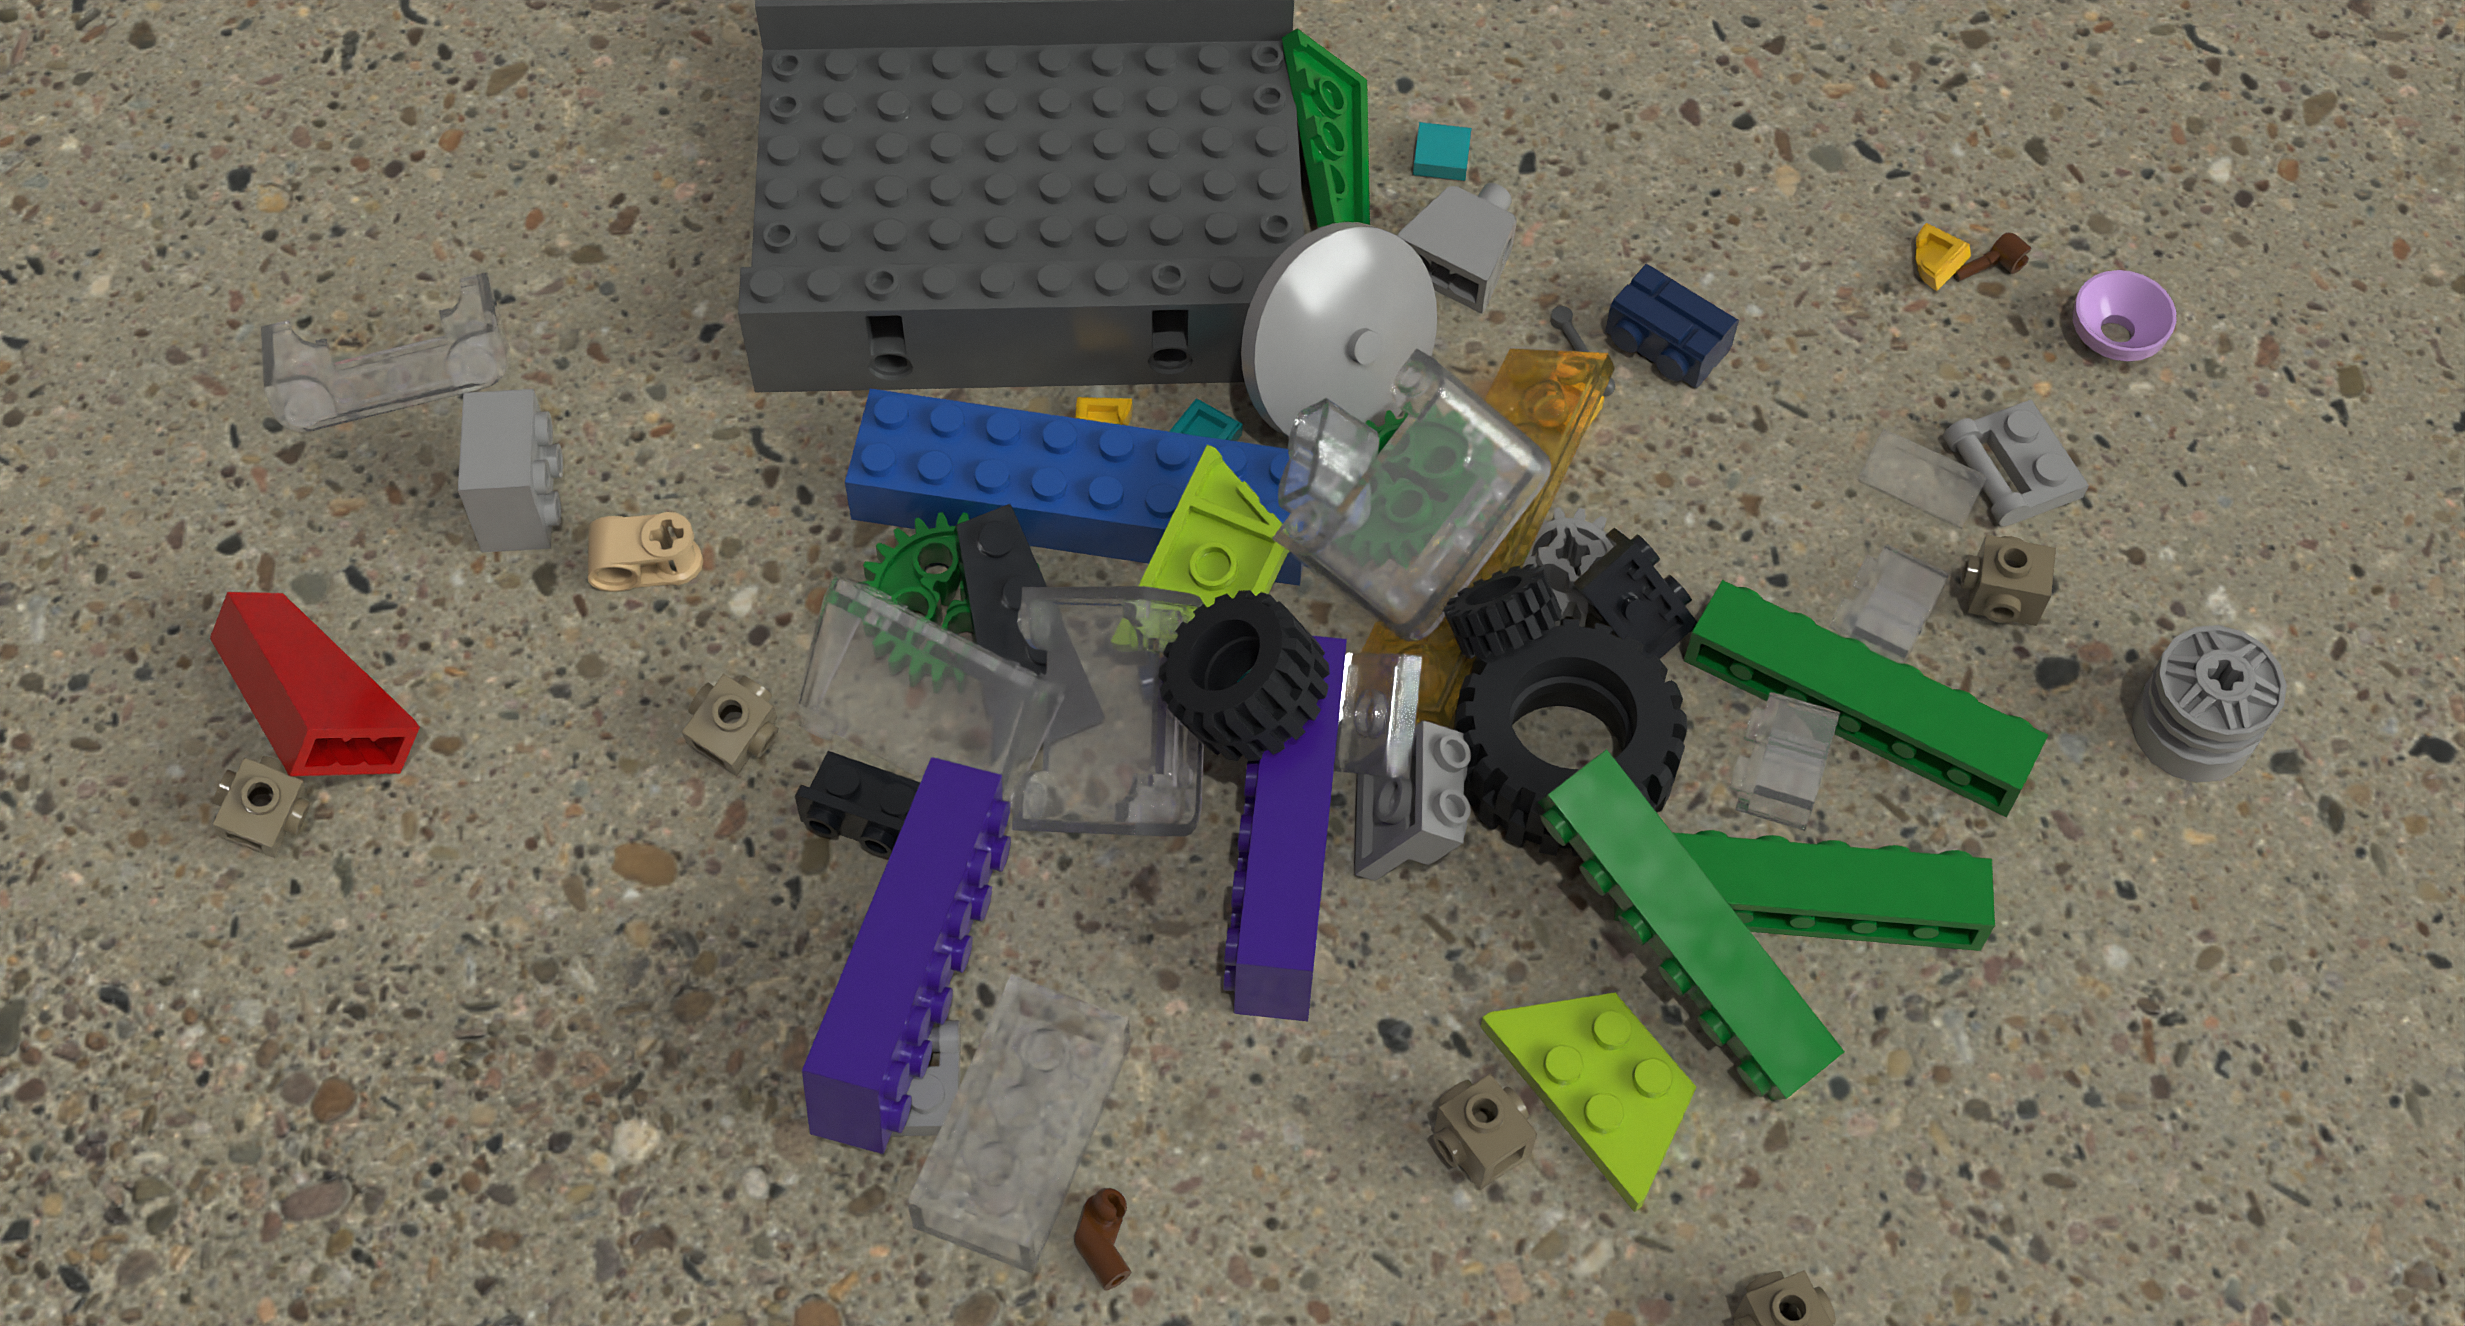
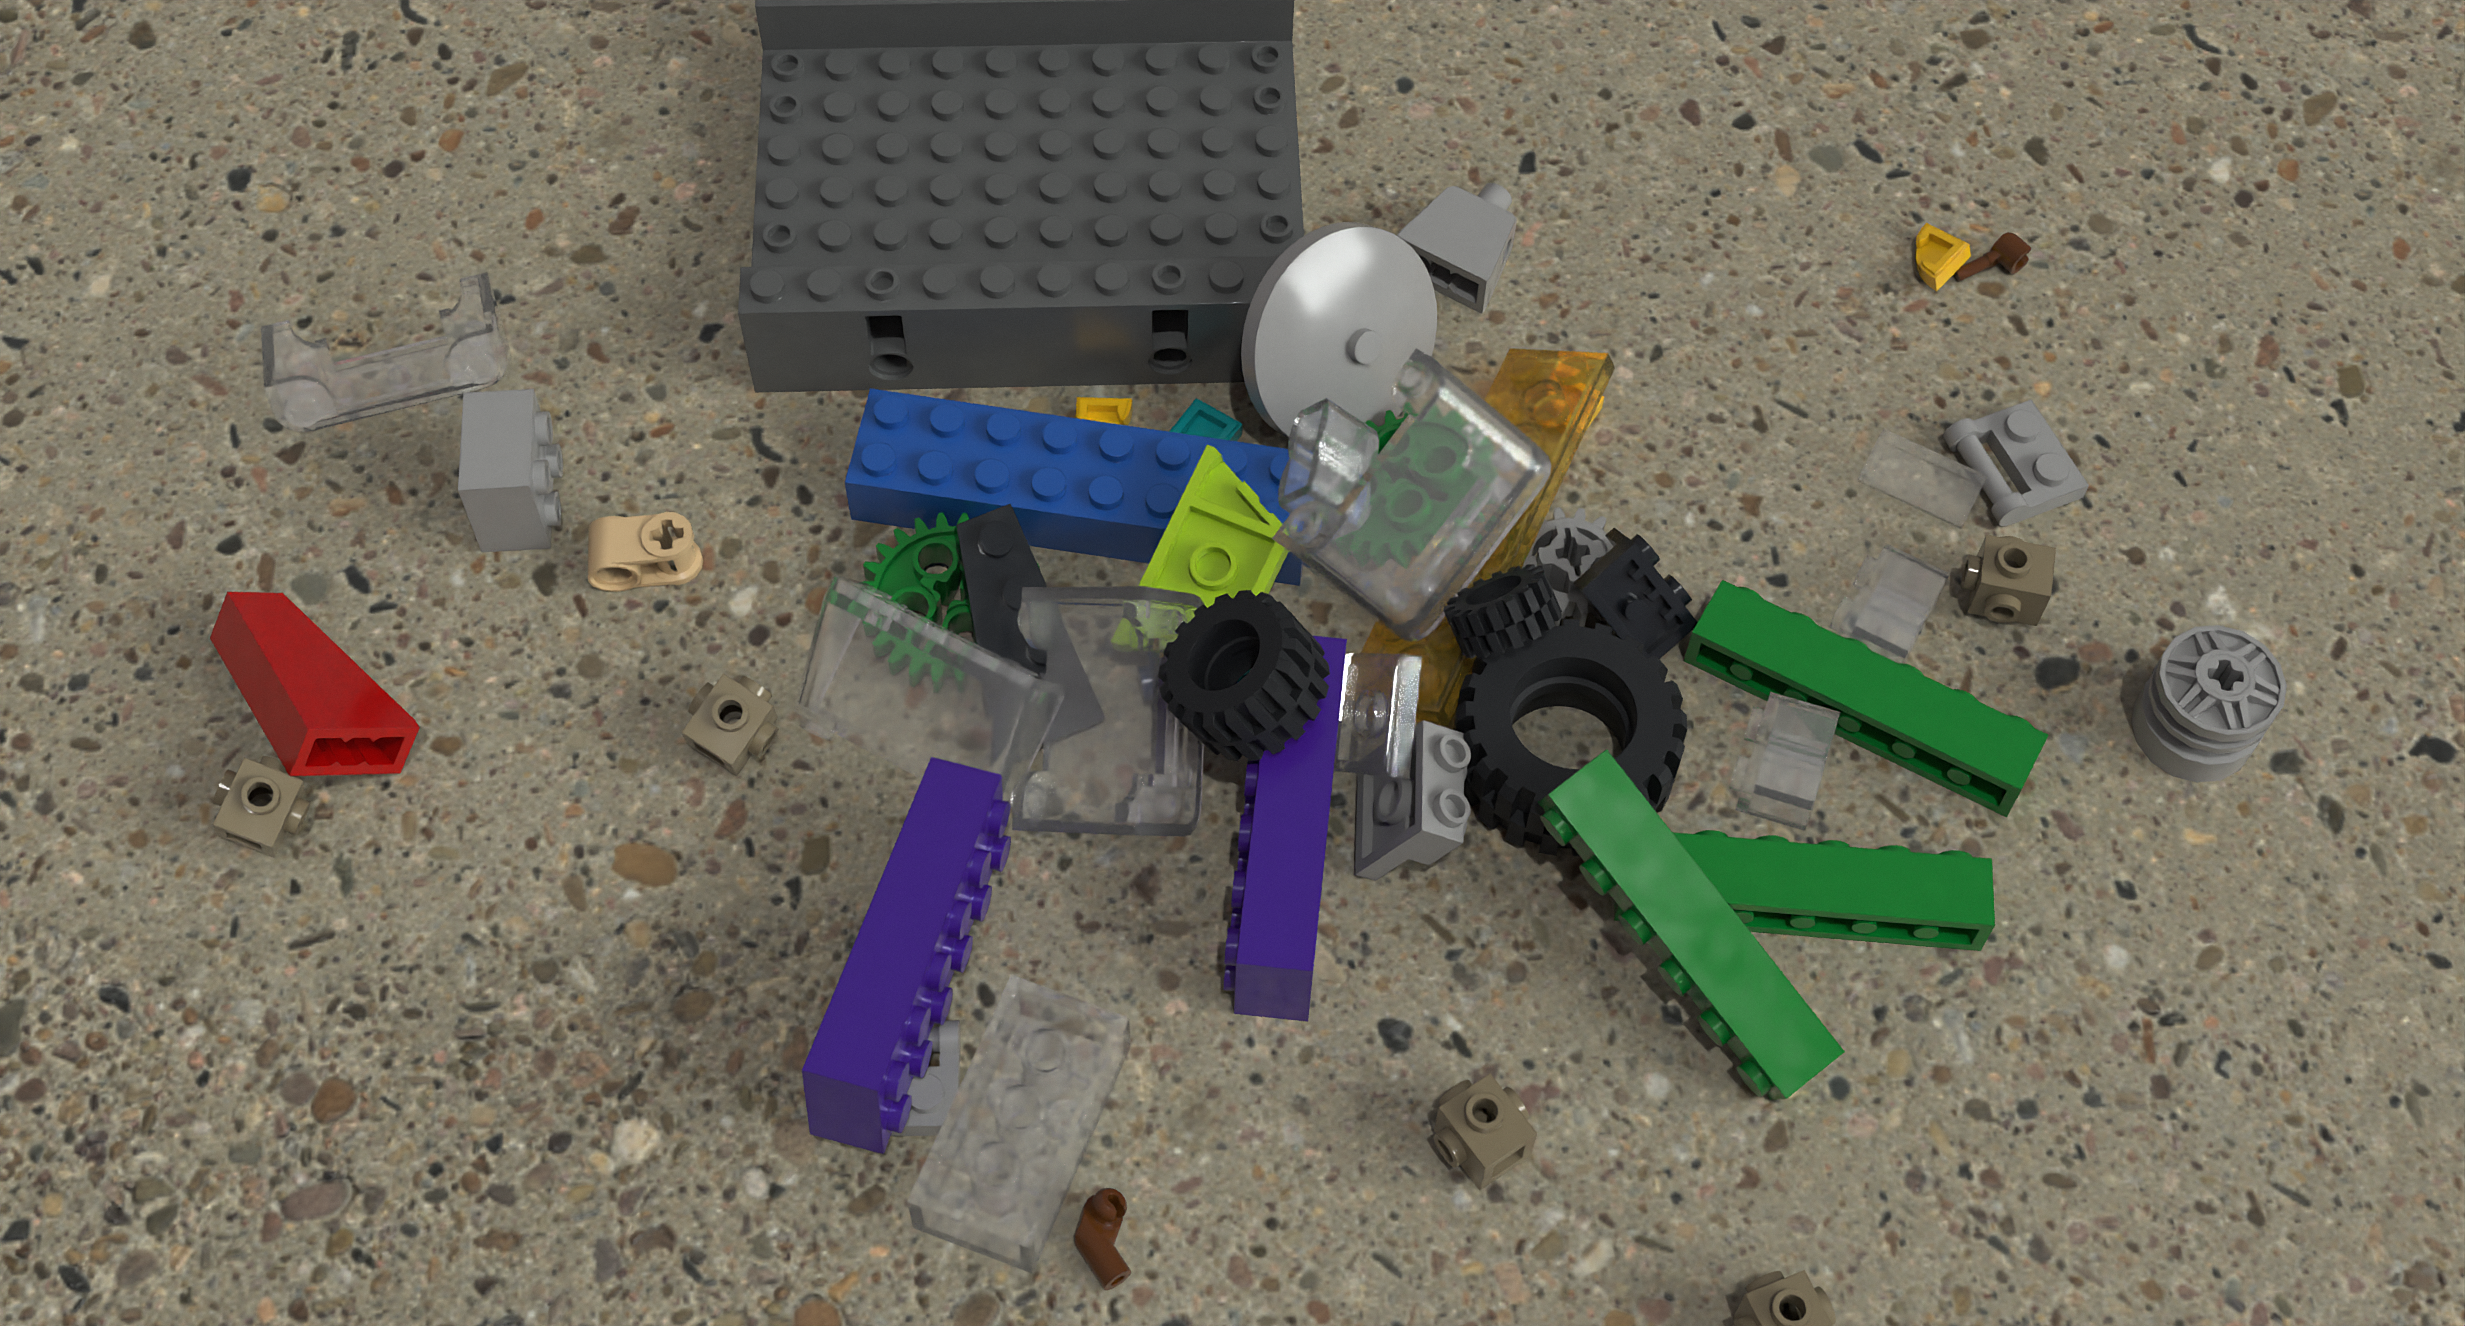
black bracket [795,751,920,857] -> none
green wing [1282,28,1370,228] -> none
teal tile [1413,122,1472,181] -> none
lime wing [1480,993,1696,1212] -> none
dark grey hinge [1550,306,1615,397] -> none
dark blue brick [1605,264,1739,388] -> none
lavender piece [2073,270,2177,361] -> none

